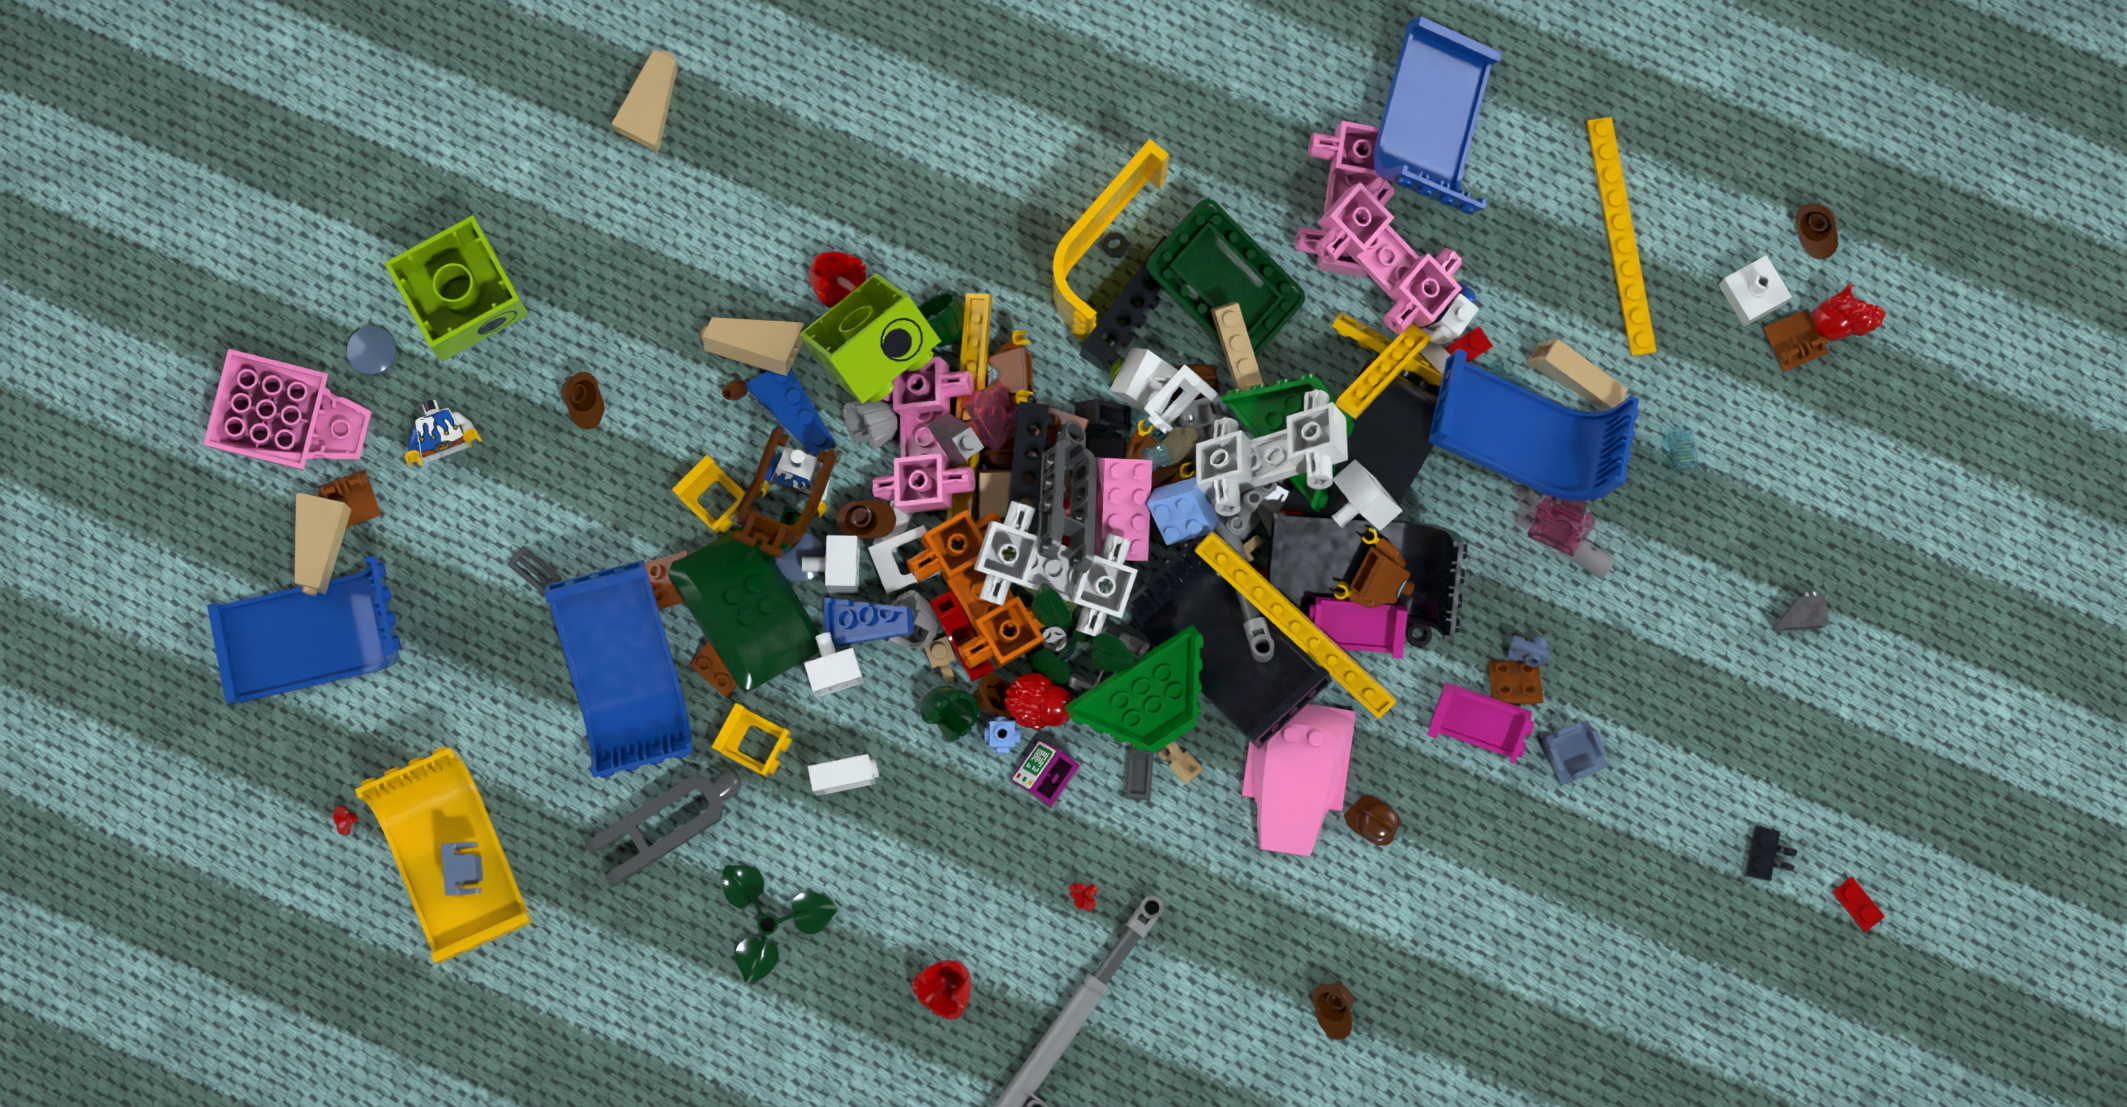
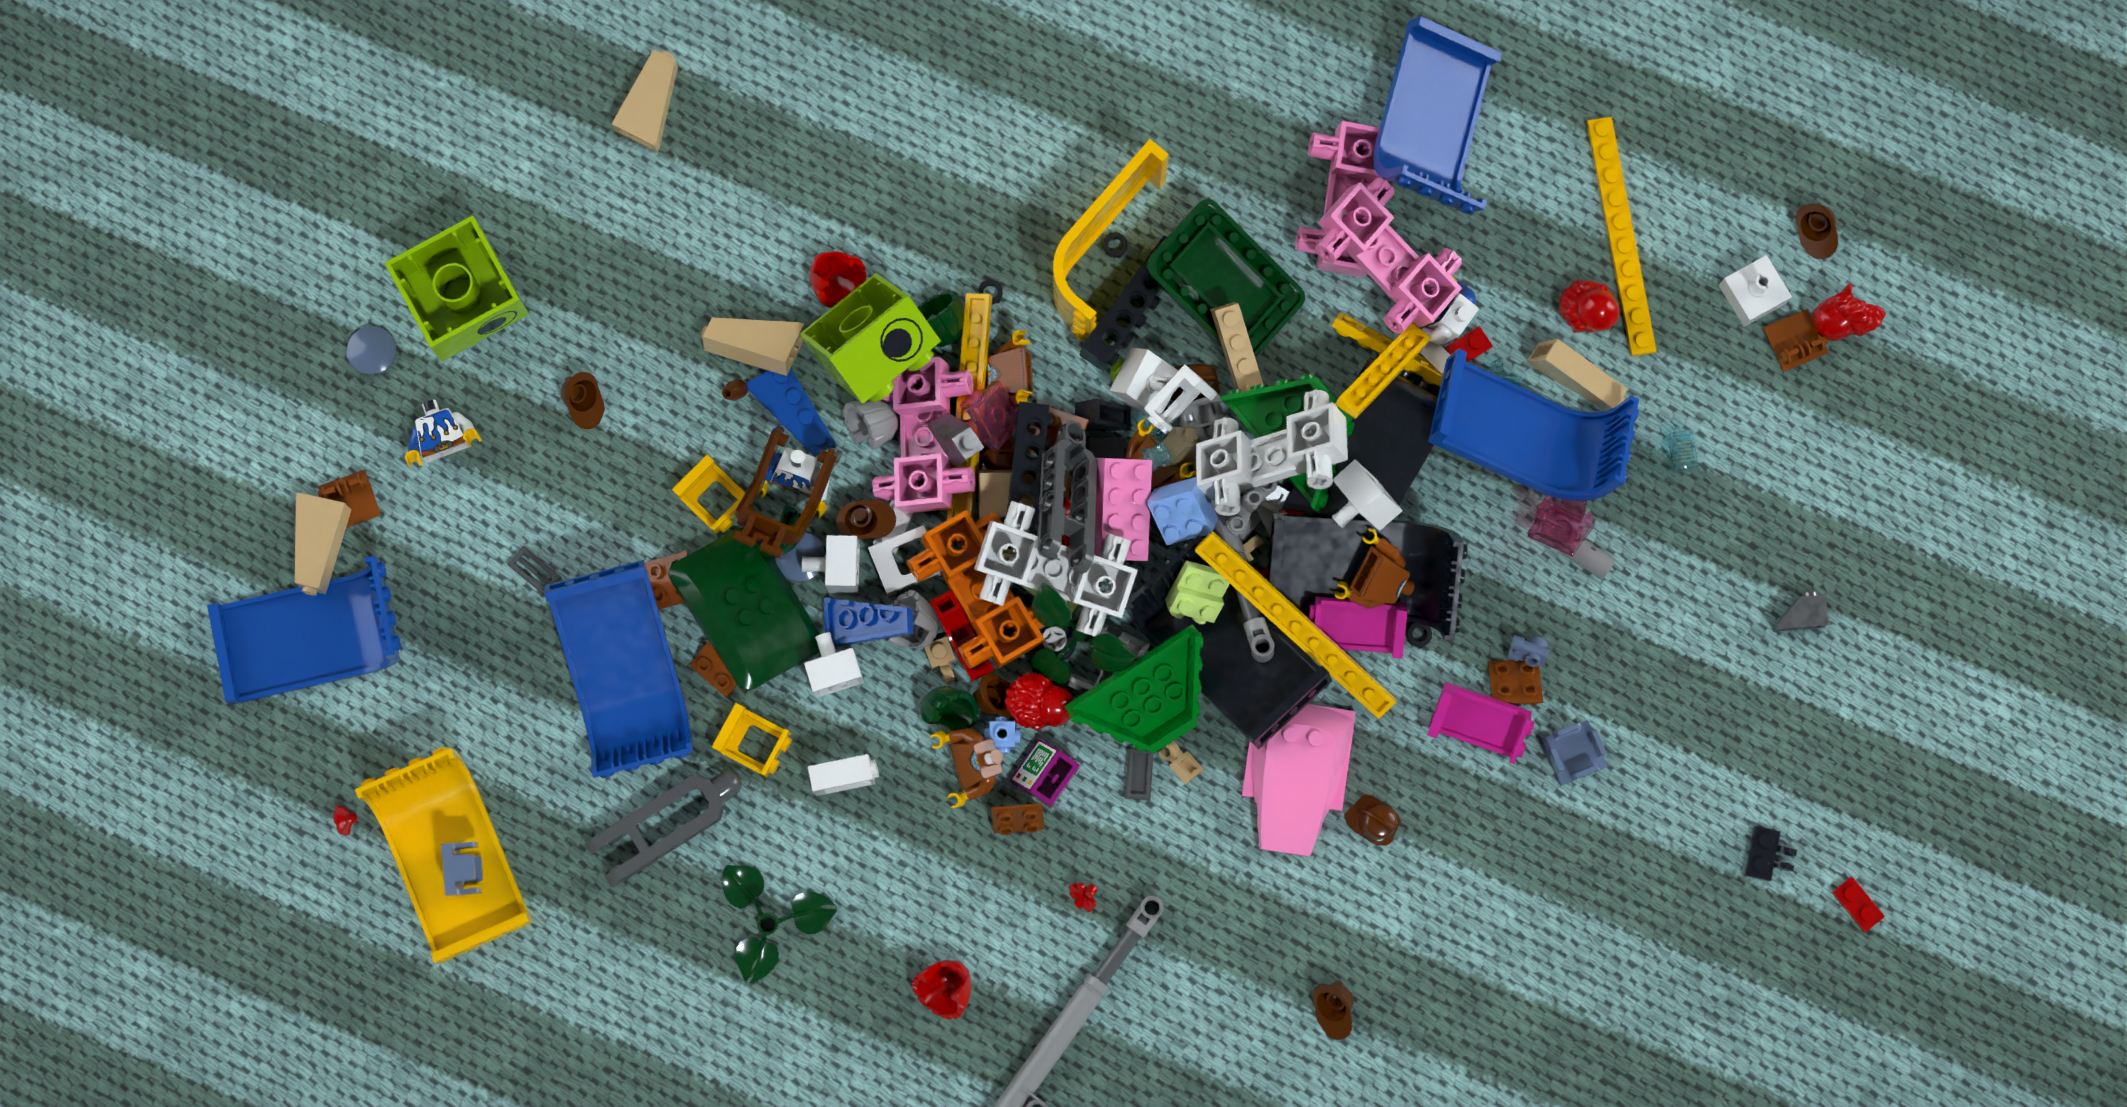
bright pink wedge [203,349,371,471] -> none
none -> dark orange torso [930,728,1003,808]
none -> black piece [978,279,1003,305]
none -> dark orange hinge [991,803,1044,835]
none -> yellowish green plate [1165,561,1230,624]
none -> red hair [1559,279,1619,333]

